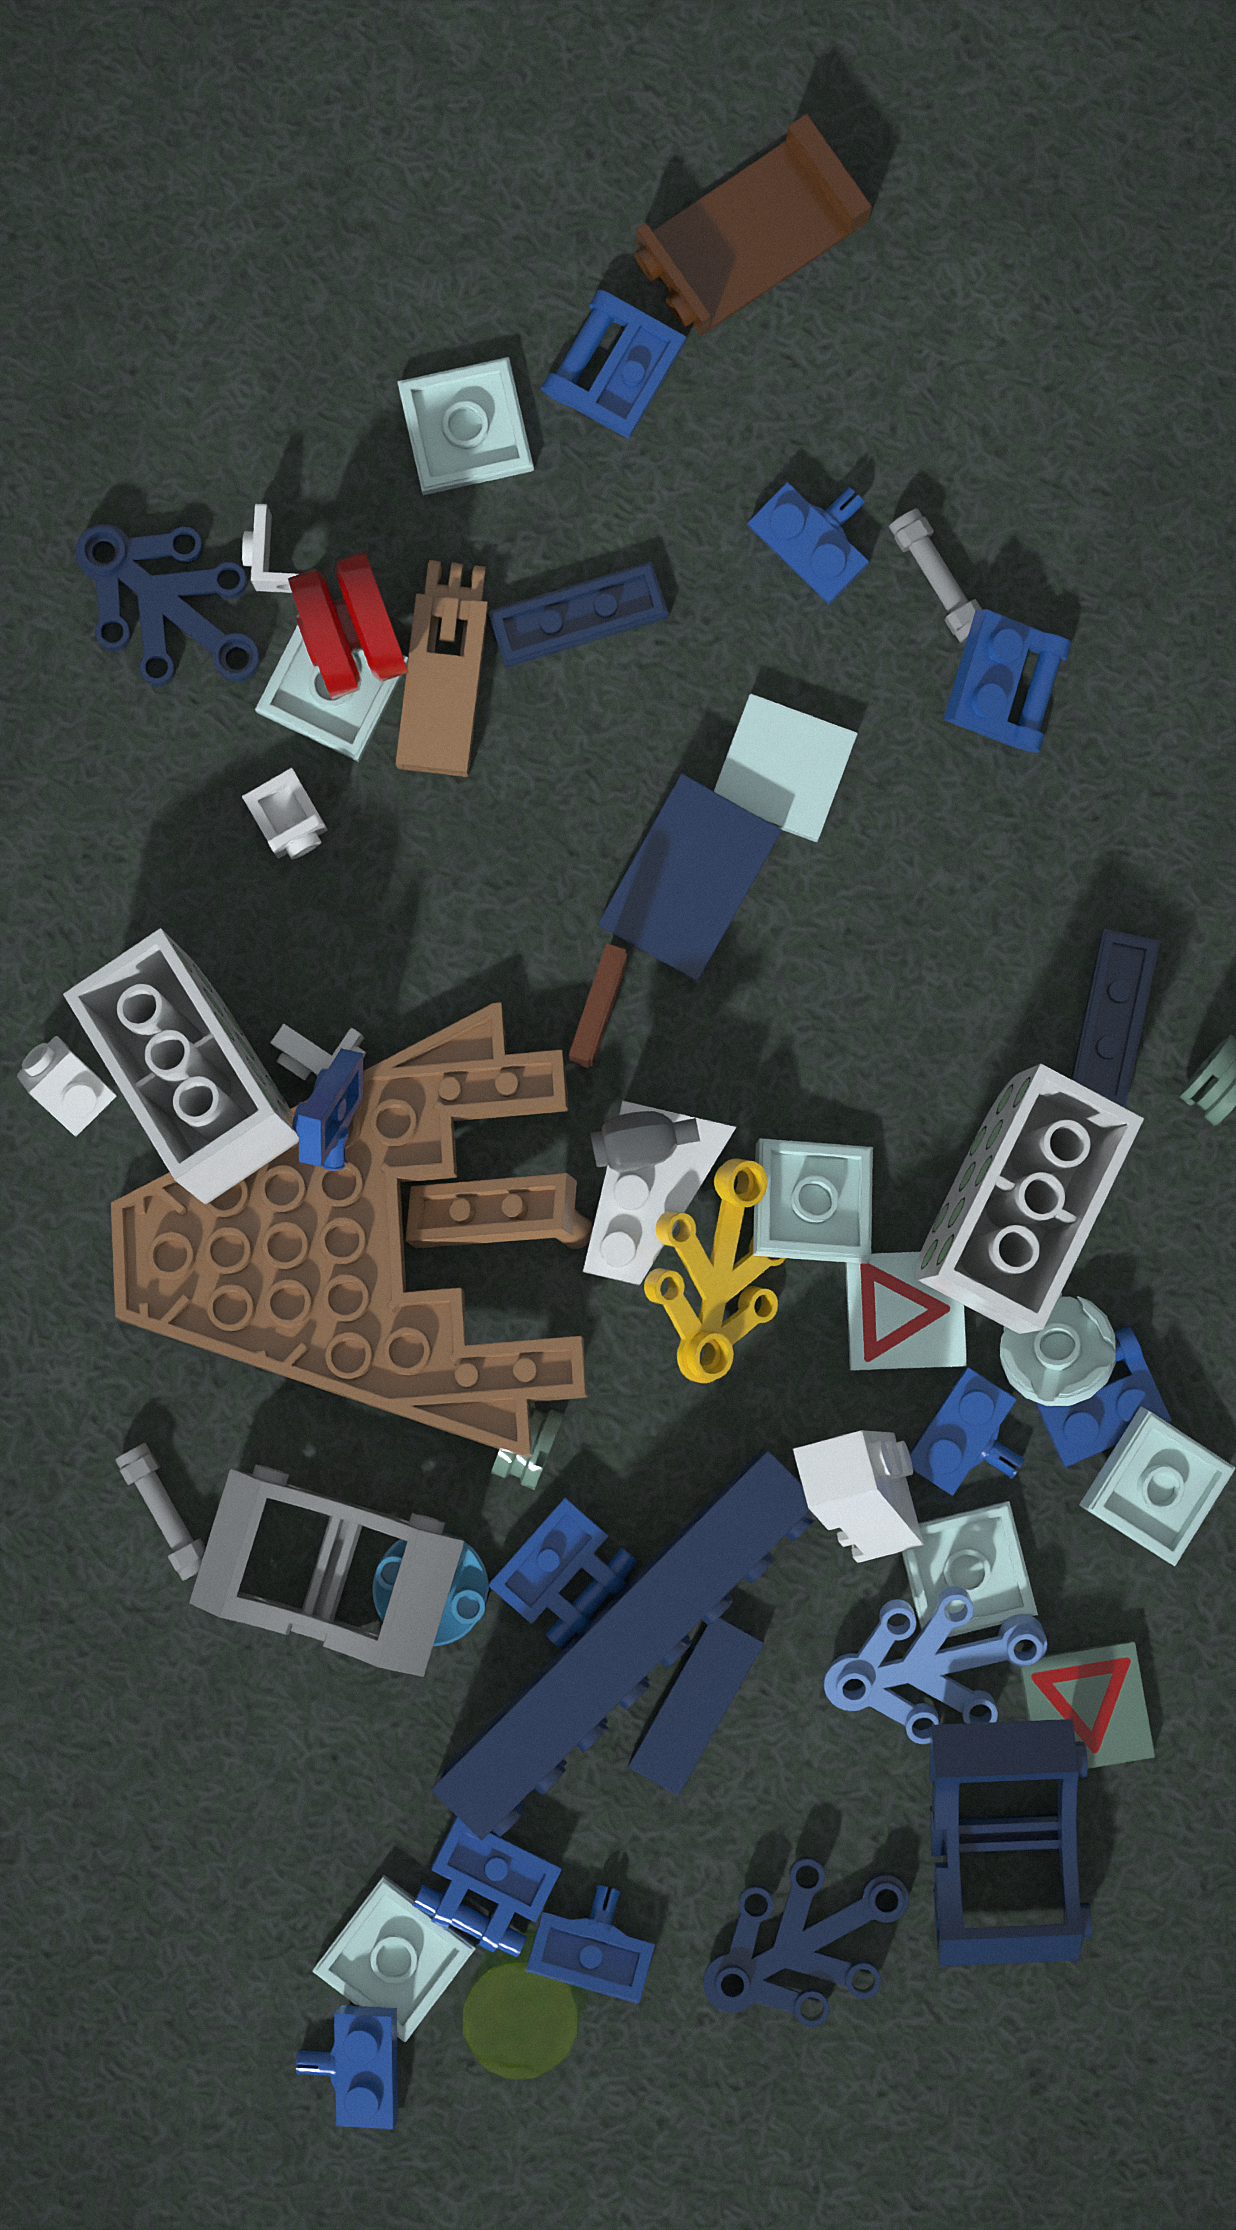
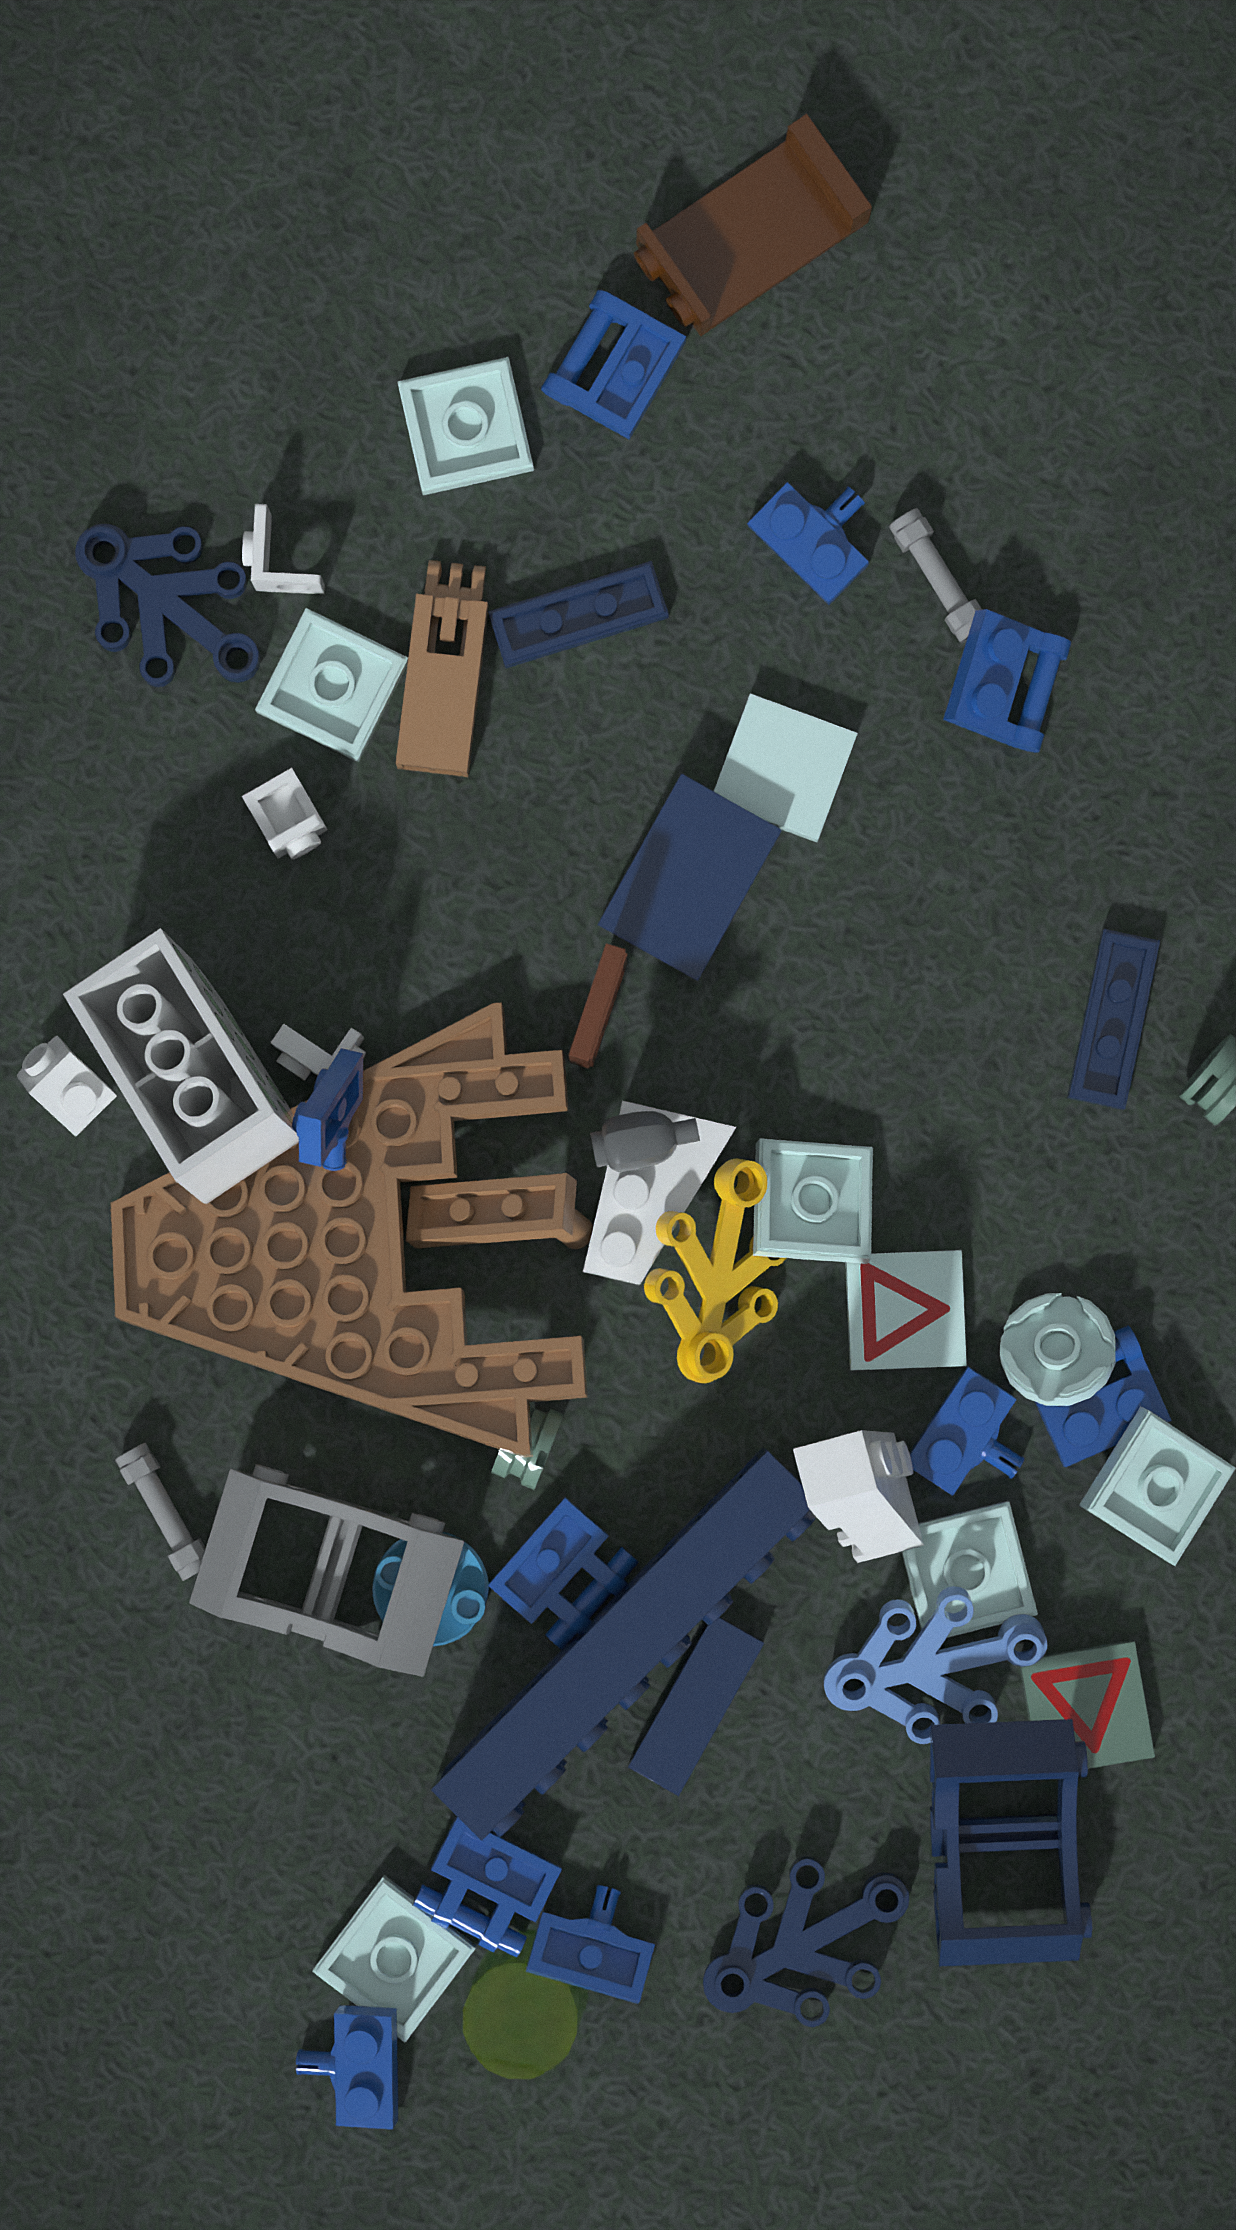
red wheel [288,551,409,700] -> none
white brick [915,1064,1144,1334] -> none

